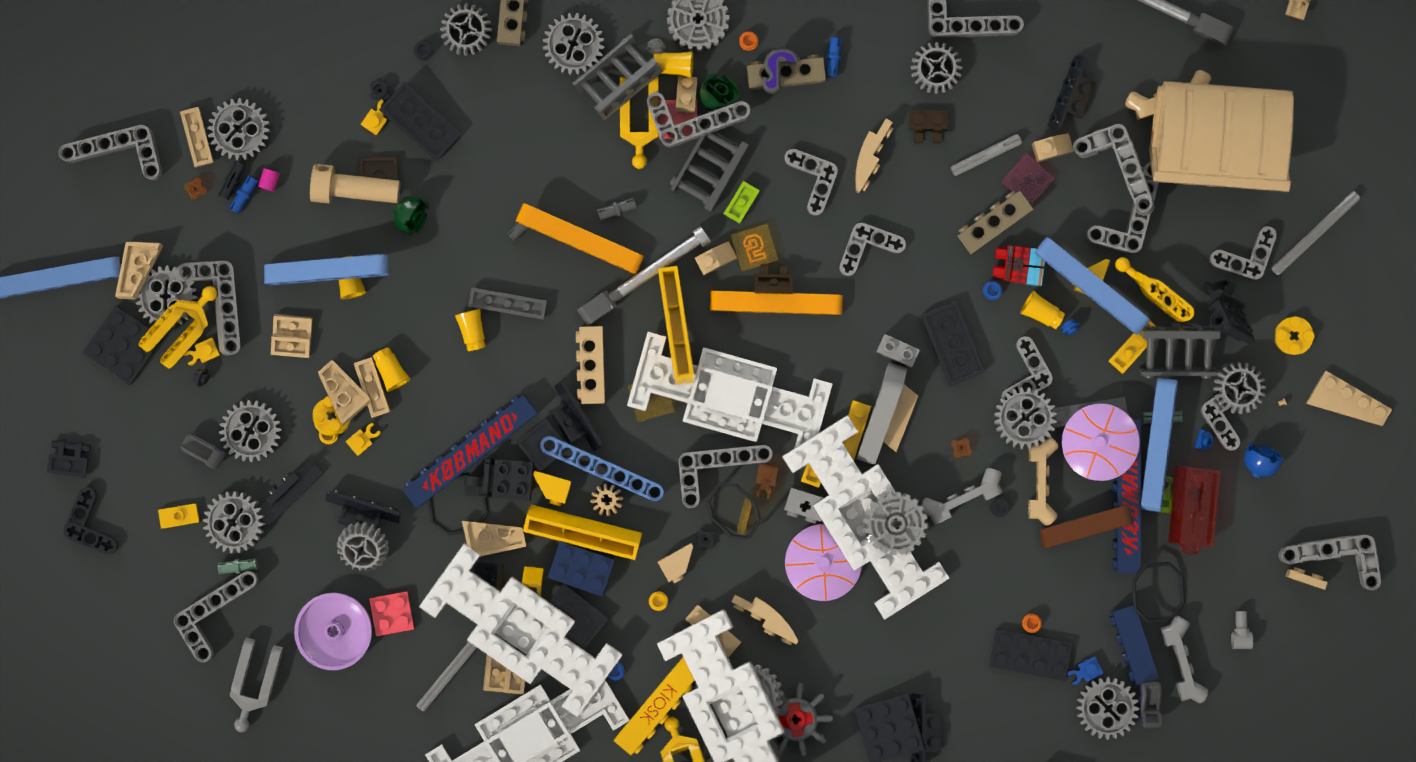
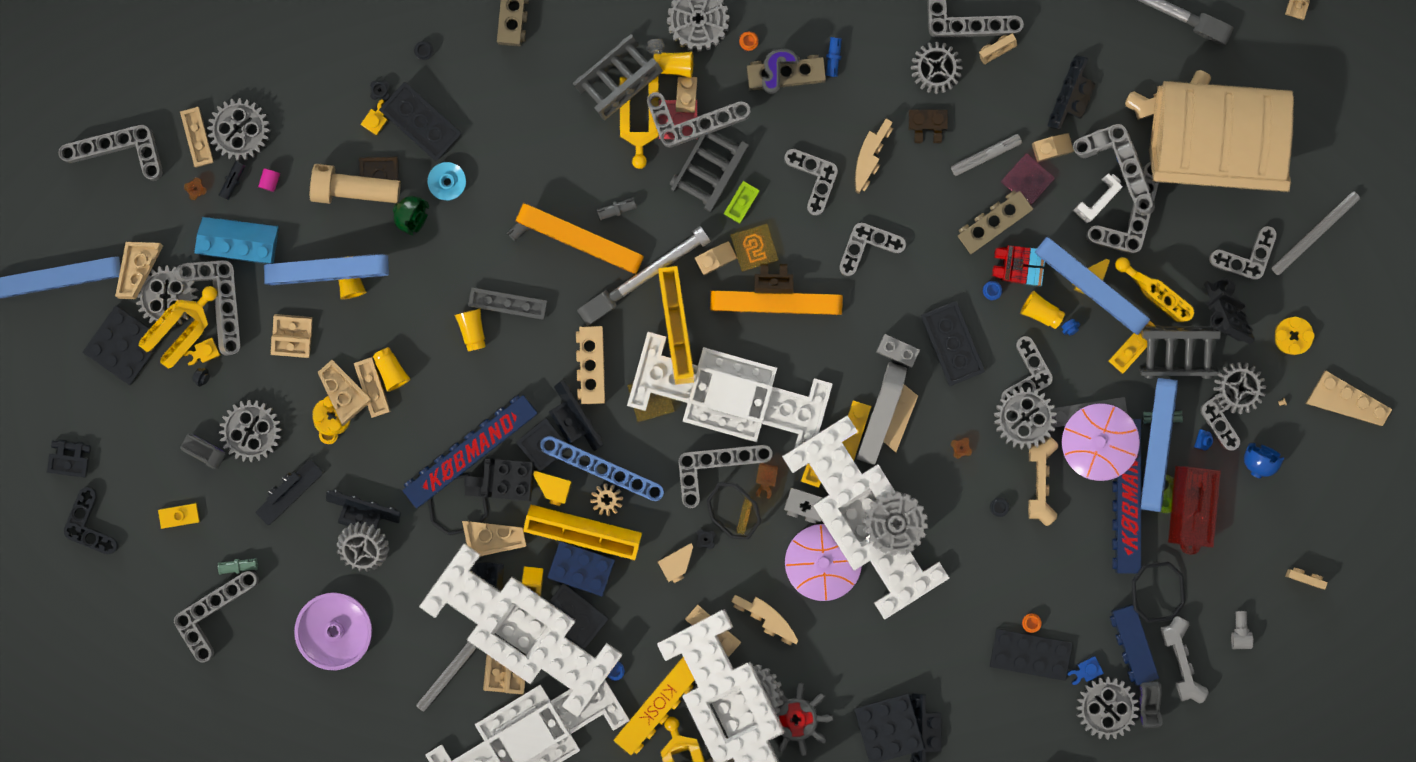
light grey gear [203,491,266,554] -> none
blue pin [229,175,259,214] -> none
light grey piece [230,637,283,733] -> none
yellow plate [345,423,381,456] -> none
coral plate [369,591,415,636] -> none
light grey gear [440,4,492,56] -> none
light grey gear [543,13,605,75] -> none
yellow plate [649,592,668,611] -> none
dark green cylinder [700,74,739,111] -> none
light grey plate [921,468,1003,525] -> none
reddish brown beam [1039,505,1134,549] -> none
light grey beam [1278,535,1381,590] -> none
none -> dark azure slope [195,217,279,264]
none -> medium azure dish [428,162,466,201]
none -> tan plate [979,33,1017,64]
none -> white panel [1073,174,1123,223]

